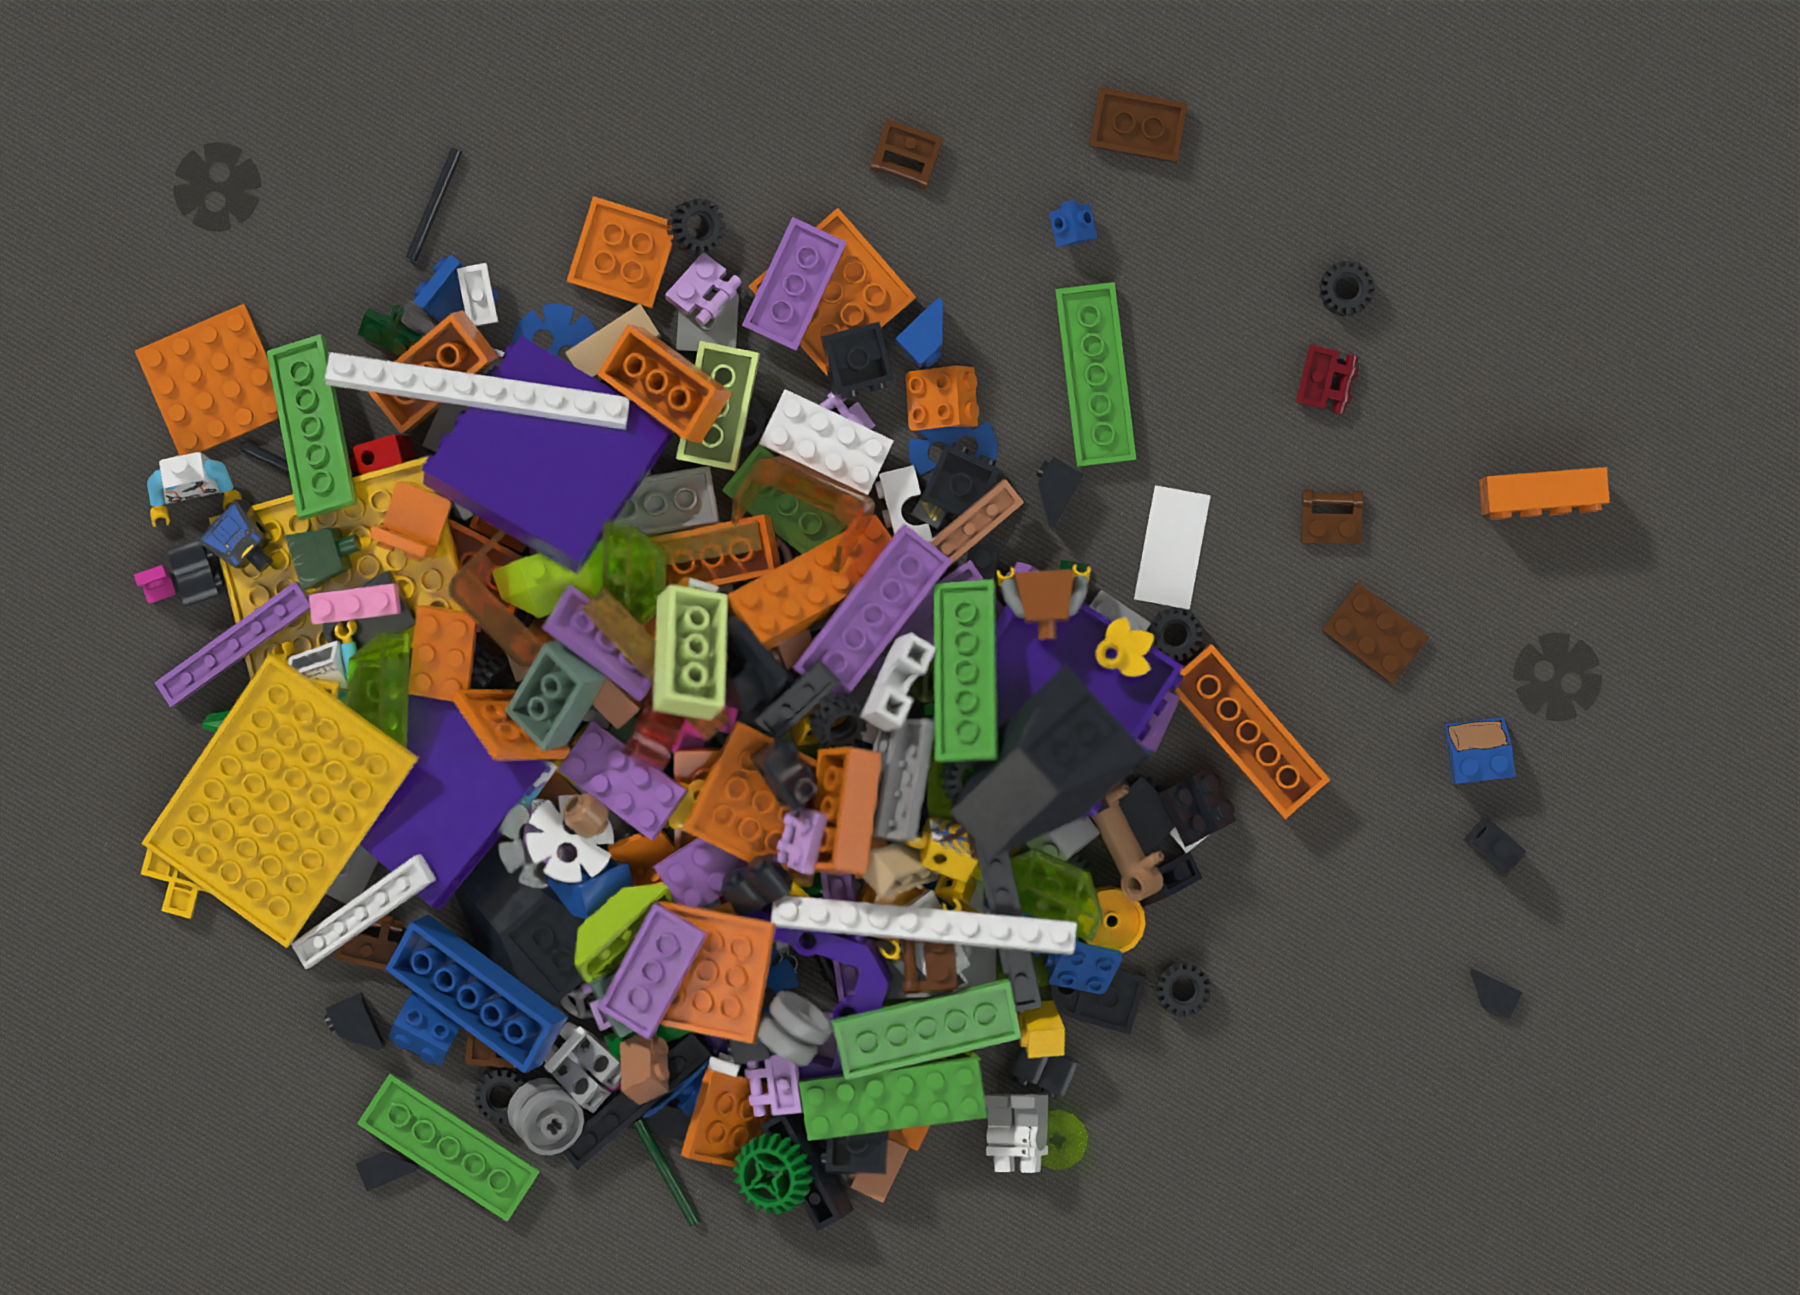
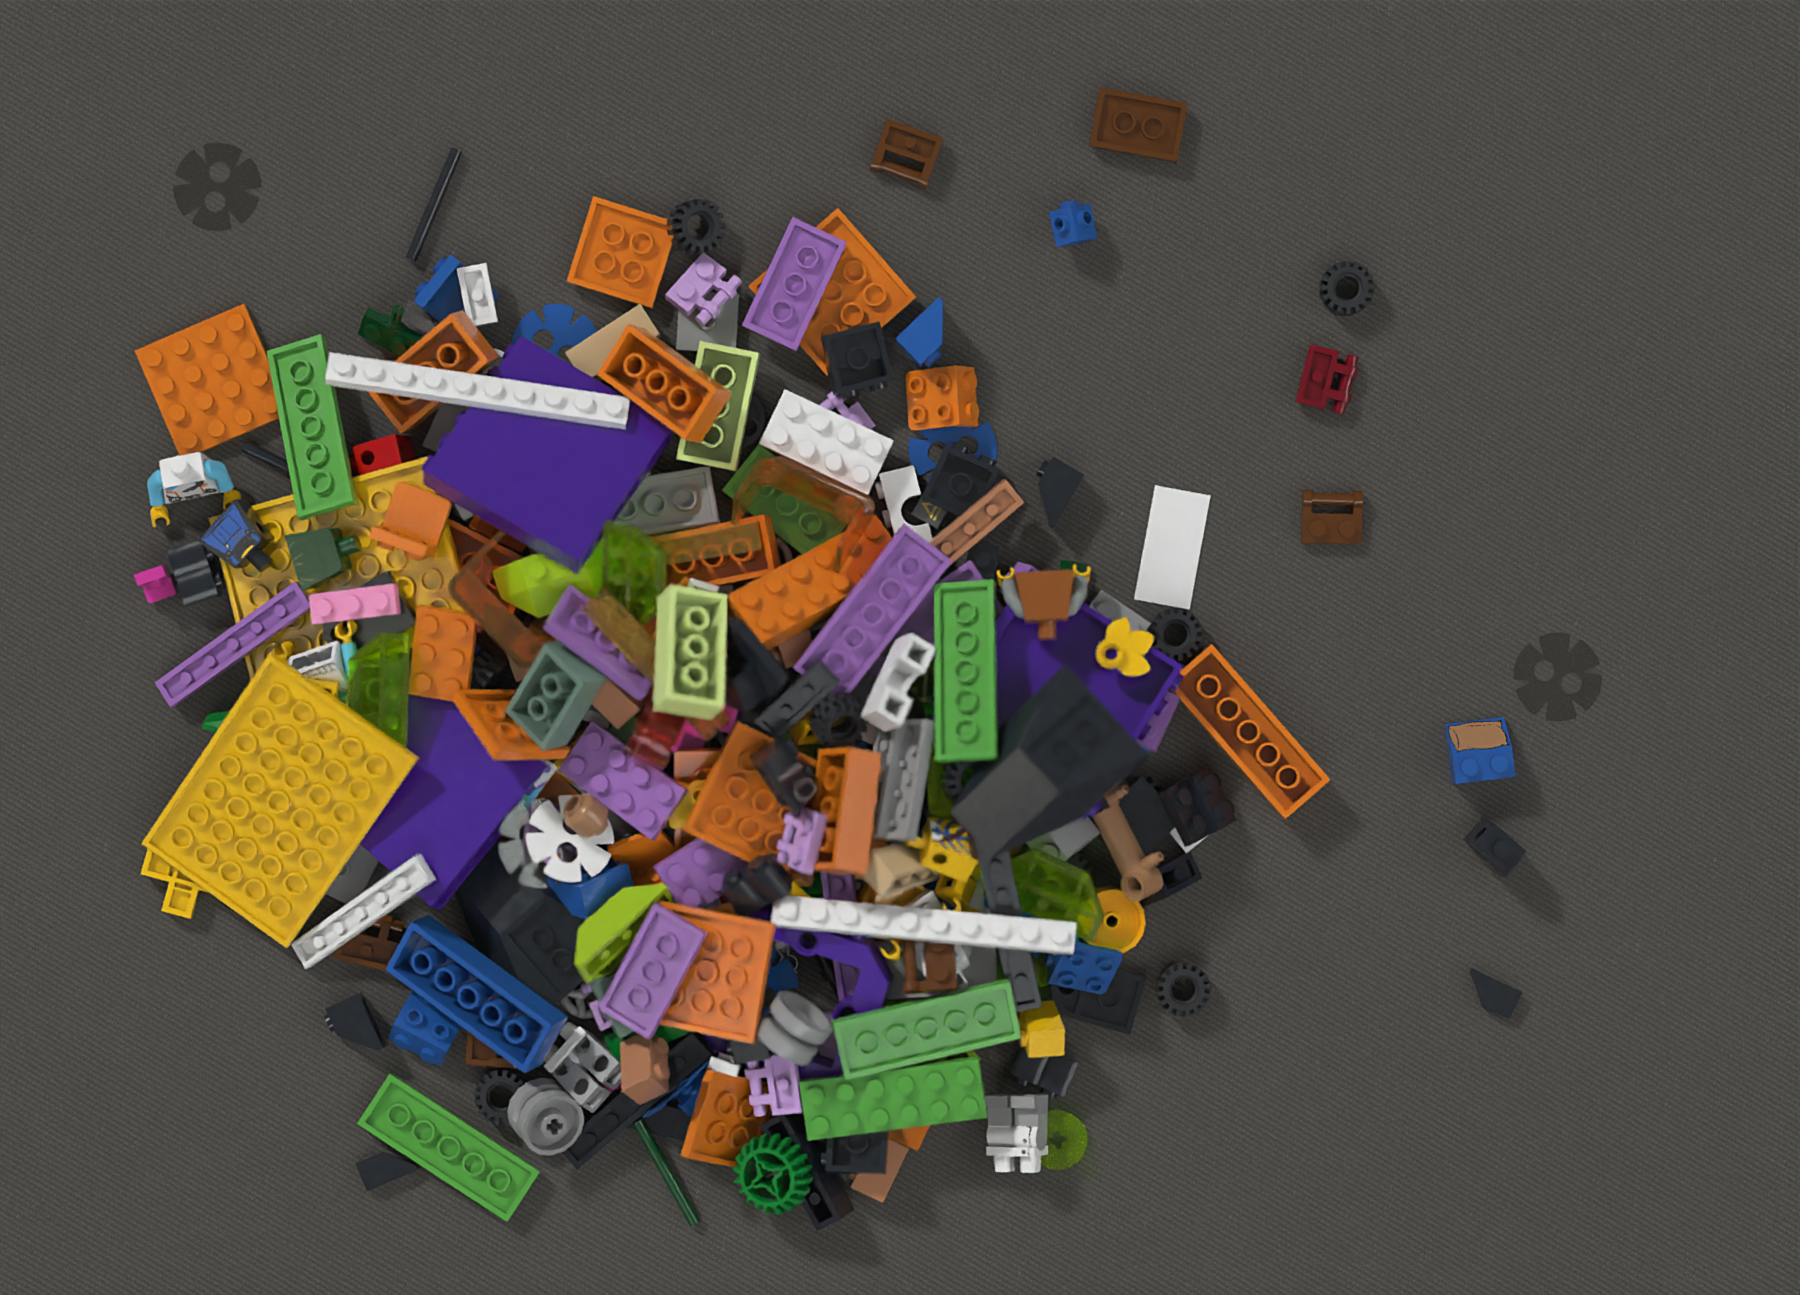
bright green plate [1055,282,1136,467] -> none
reddish brown plate [1321,582,1429,684] -> none
orange brick [1479,467,1610,520] -> none

